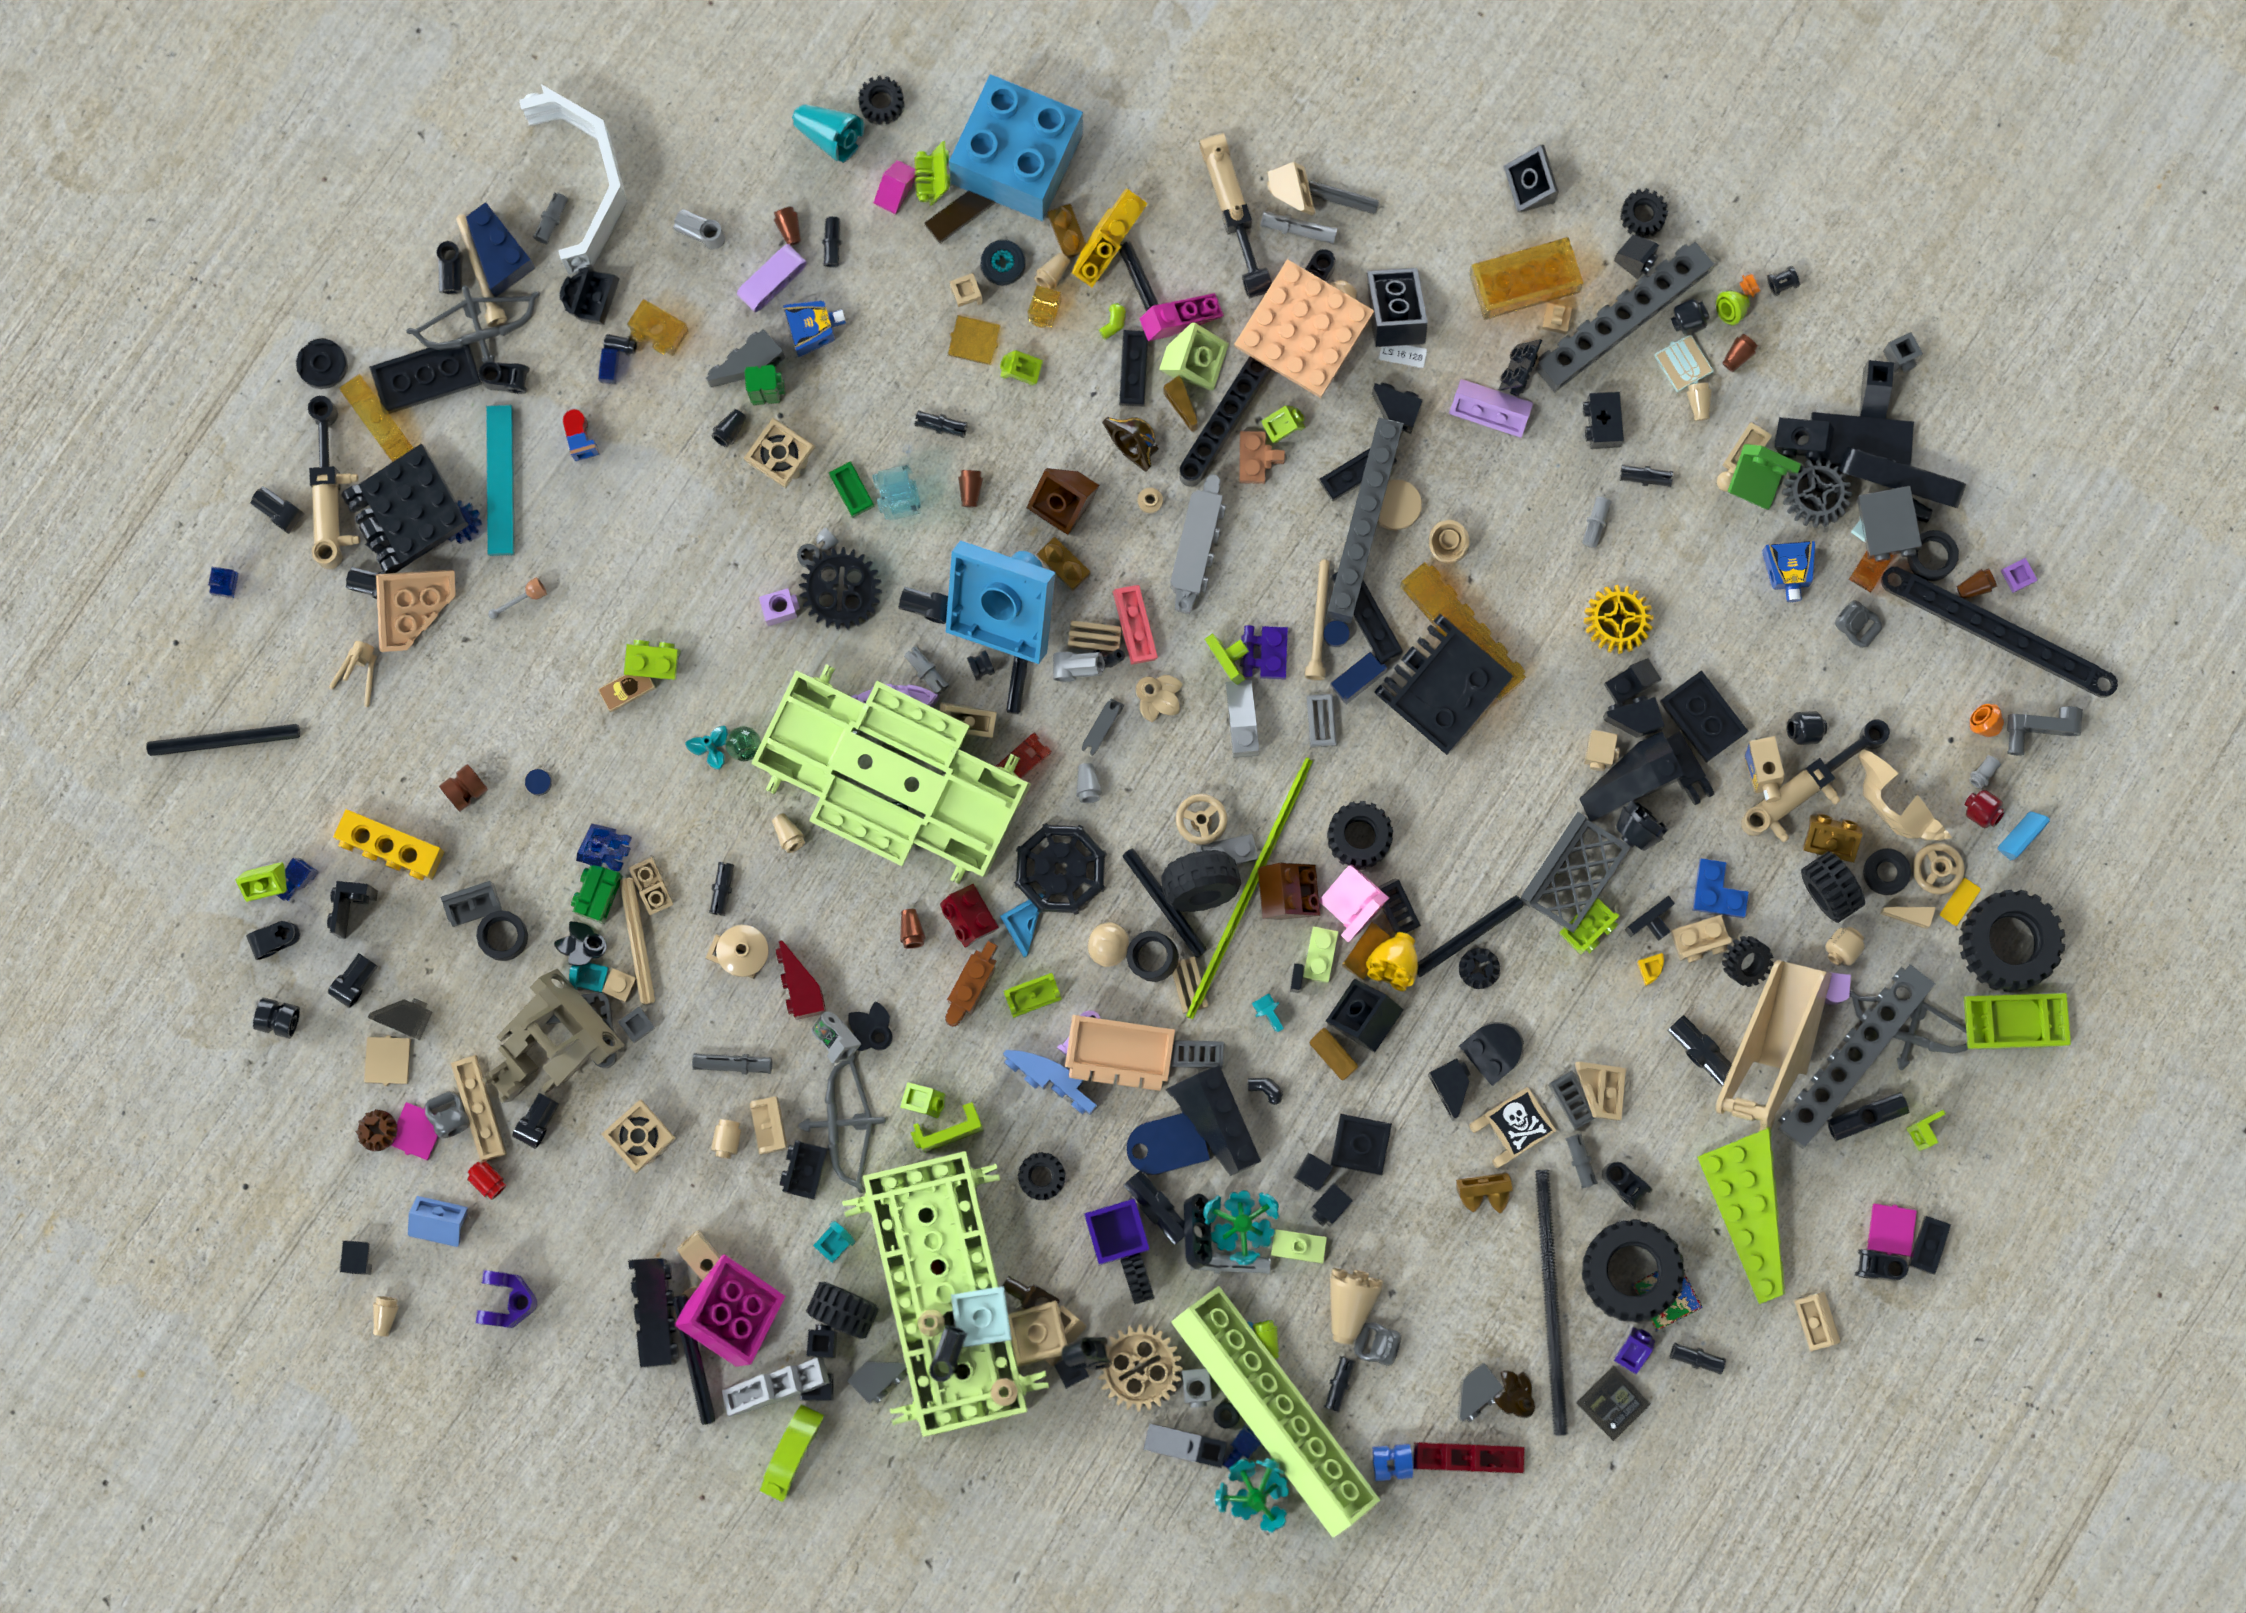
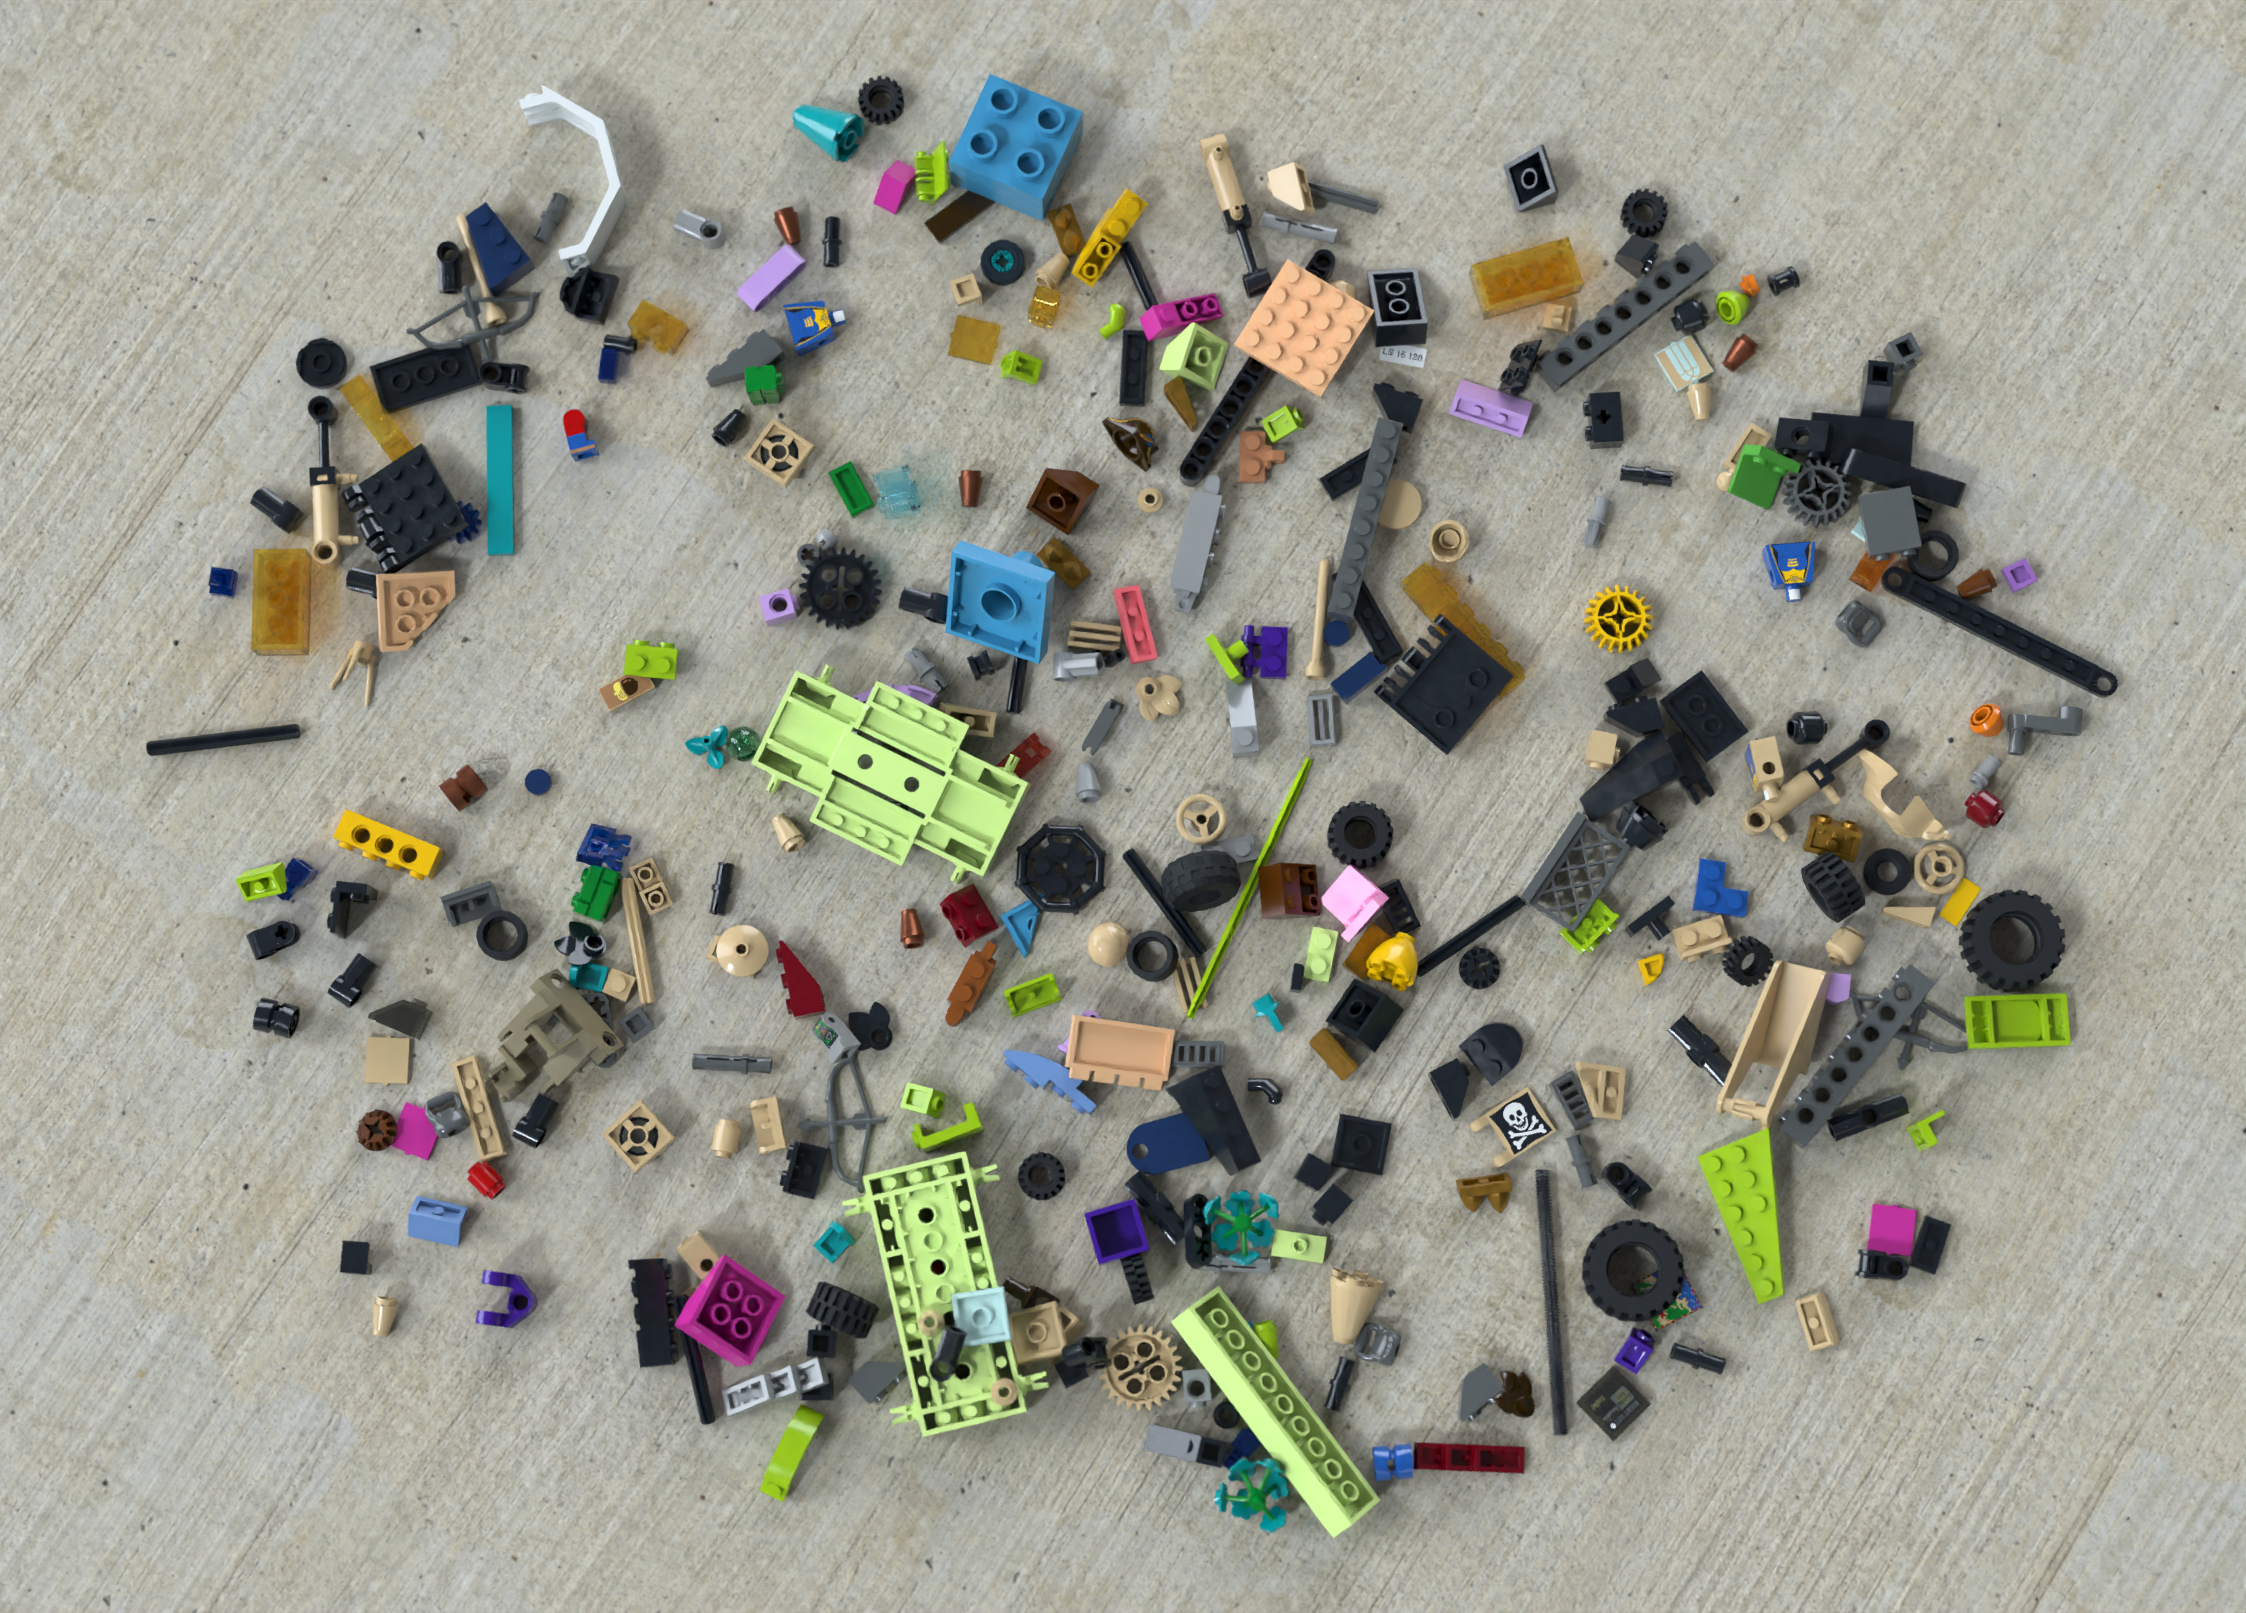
hinge [488,577,547,619] -> none
black pin [915,410,968,438] -> none
dark azure slope [1997,811,2050,861] -> none
none -> clear yellow brick [251,549,312,656]

